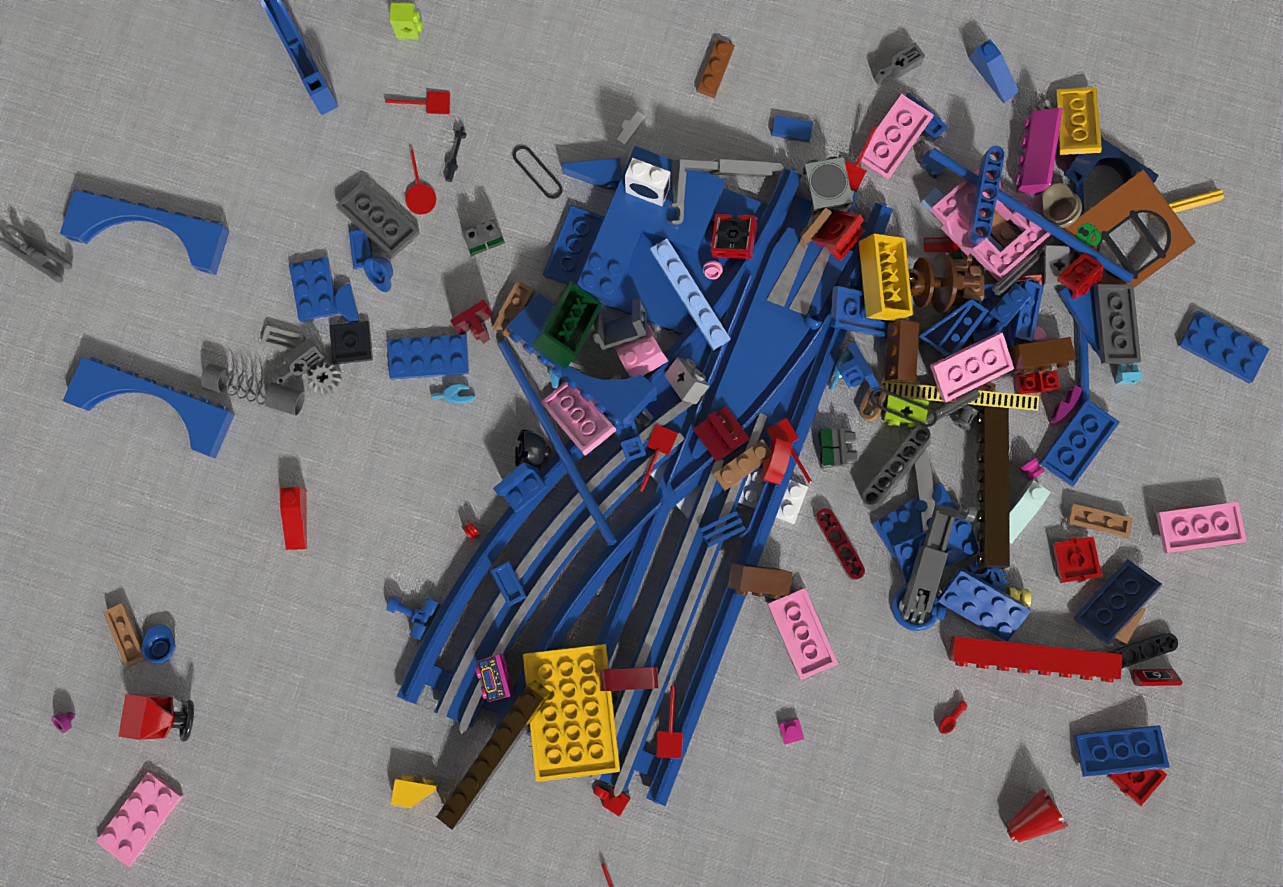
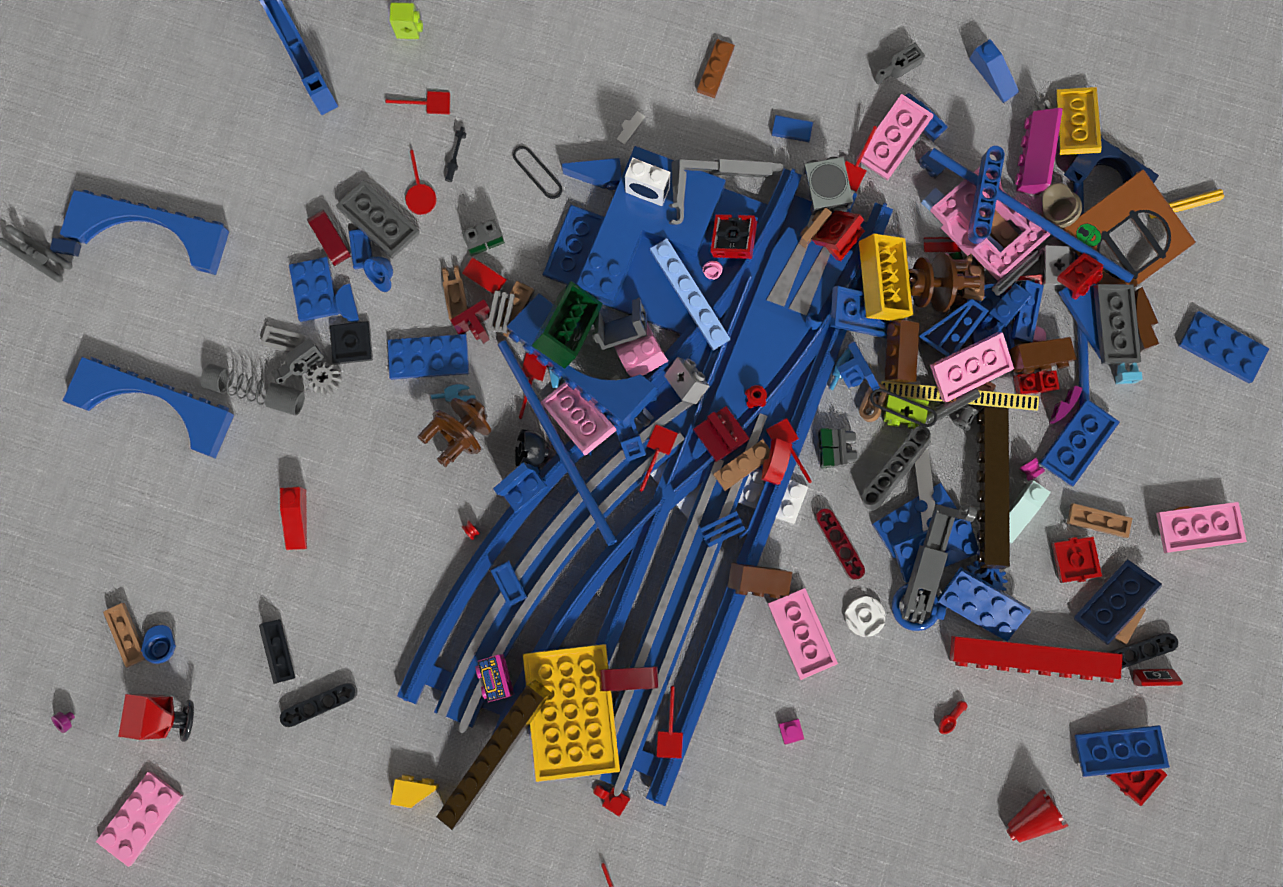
blue bar [386,595,439,640] -> none
light yellow wheel [1005,587,1031,607] -> none
none -> dark blue piece [50,237,81,257]
none -> black plate [259,619,295,684]
none -> black beam [280,683,358,727]
none -> dark red beam [307,209,352,266]
none -> reddish brown piece [417,398,491,467]
none -> medium nougat hinge [442,265,468,320]
none -> red slope [462,257,507,294]
none -> light grey tile [487,291,515,334]
none -> red piece [519,353,547,419]
none -> red brick [745,385,767,408]
none -> white tile [844,596,886,637]
none -> reddish brown slope [1134,287,1159,352]

